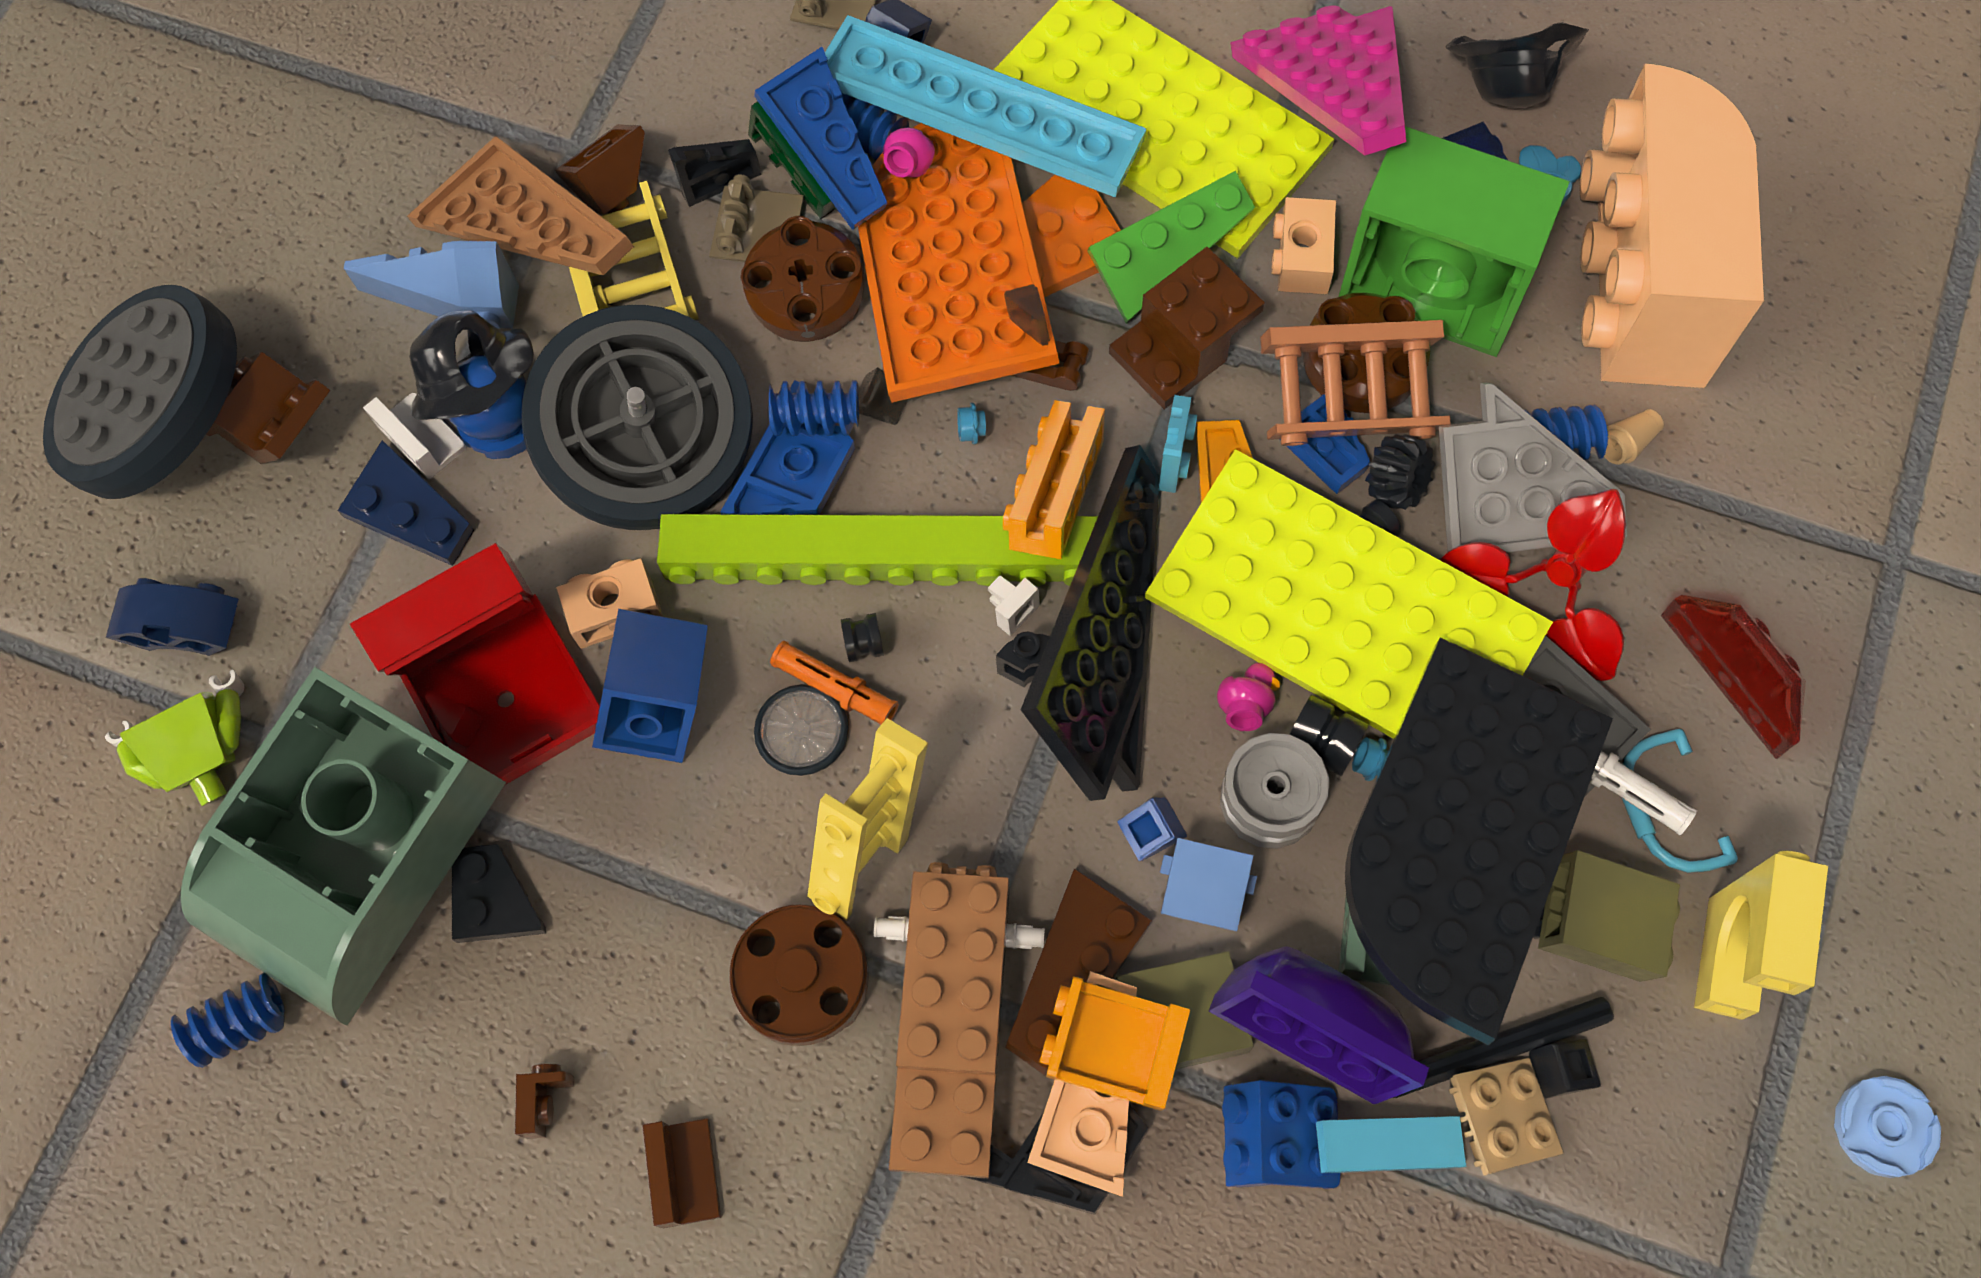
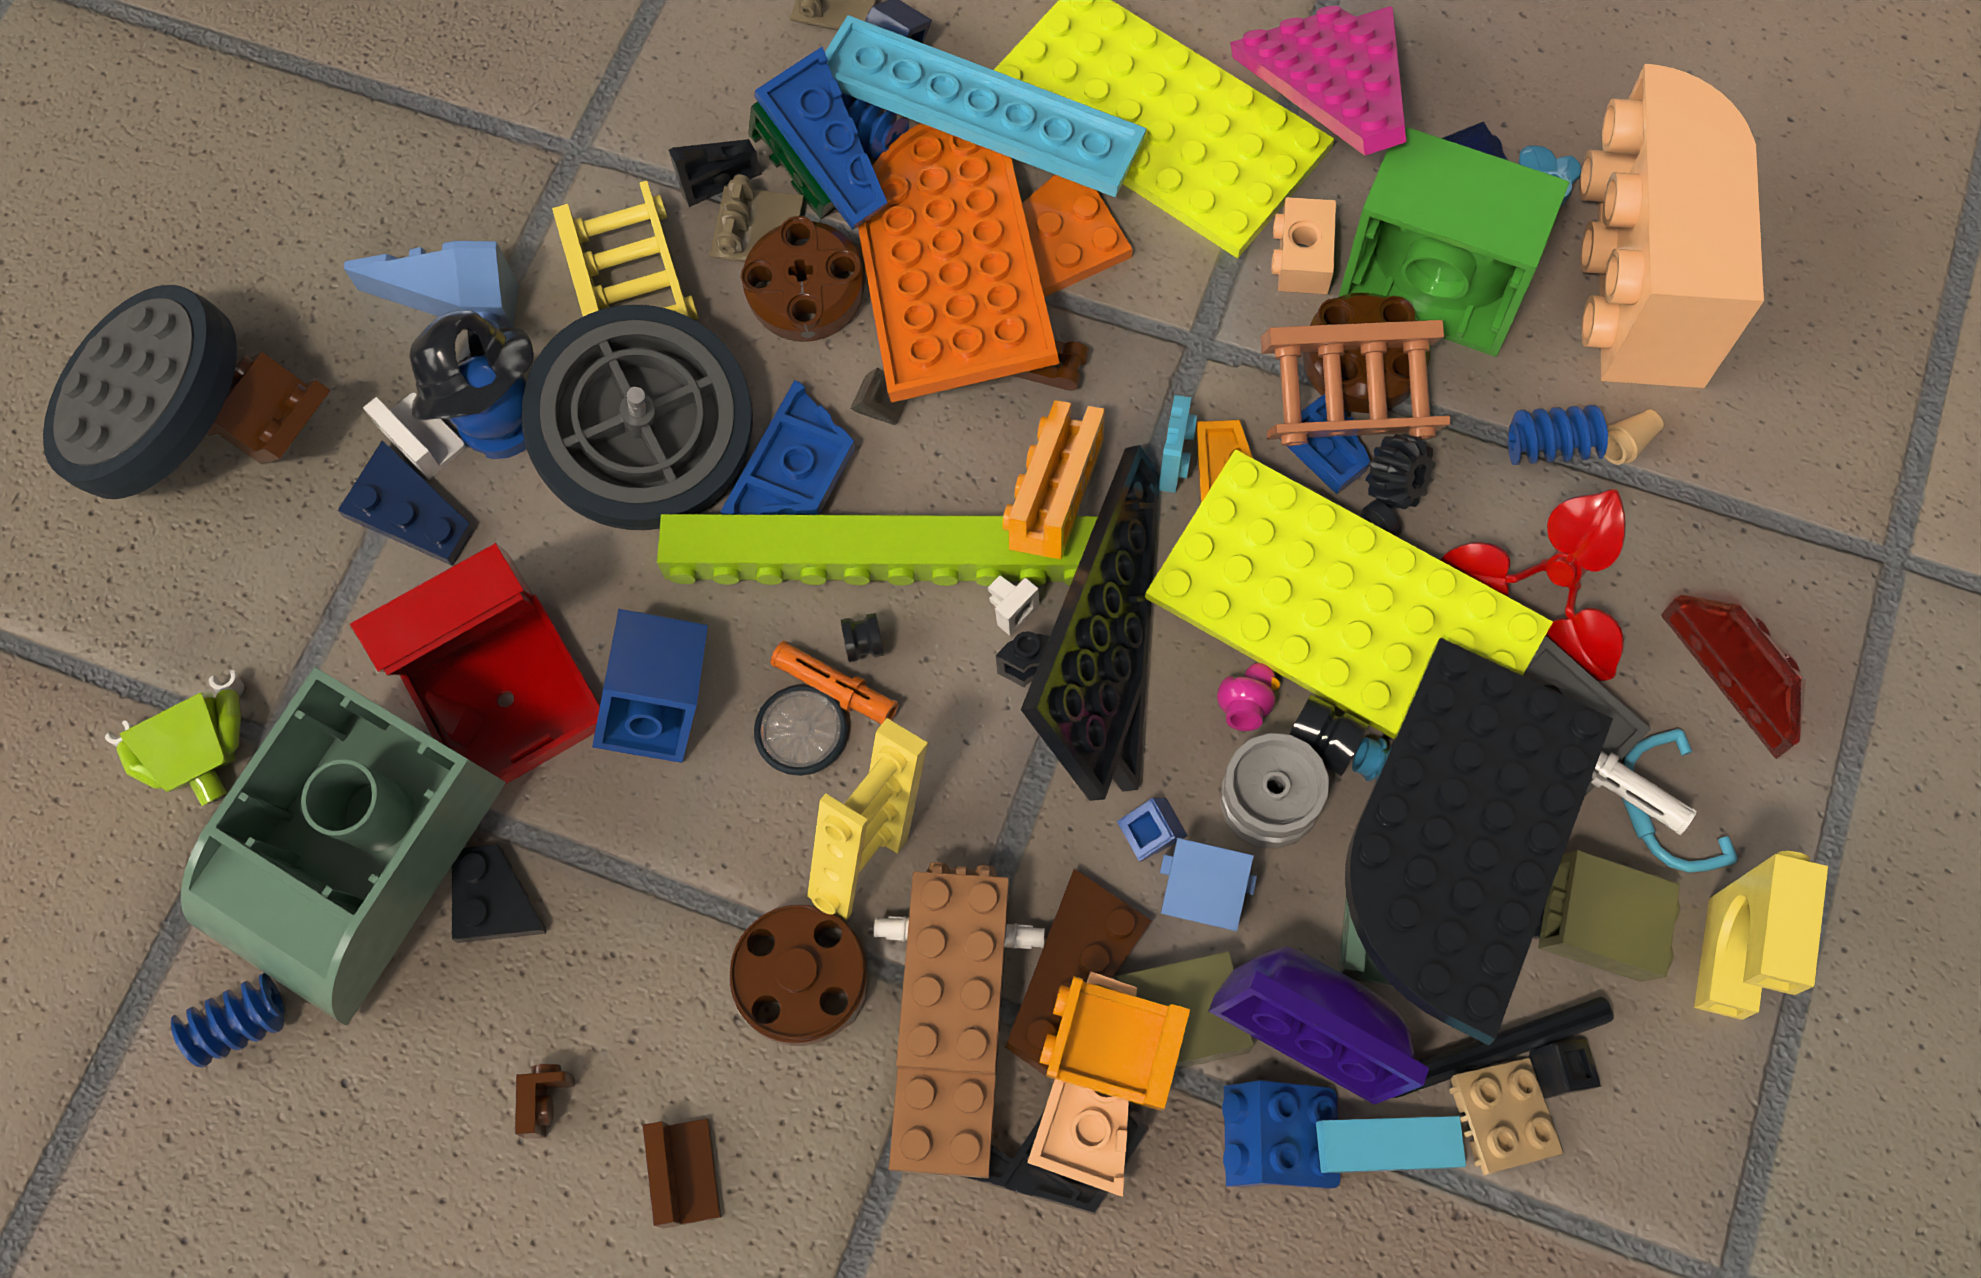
dark blue brick [106,578,239,656] -> none
medium nougat wing [407,136,634,275] -> none
reddish brown slope [555,124,645,214] -> none
light nougat brick [556,558,663,649] -> none
blue piece [769,380,859,436] -> none
dark pink animal [883,127,935,177] -> none
dark azure plate [957,402,986,445] -> none
clear smoke slope [1004,284,1050,346] -> none
bright green wing [1087,170,1255,324] -> none
reddish brown bracket [1109,246,1265,410] -> none
light grey wing [1439,382,1627,553] -> none
black piece [1445,22,1589,108] -> none
light blue tile [1834,1076,1941,1178] -> none

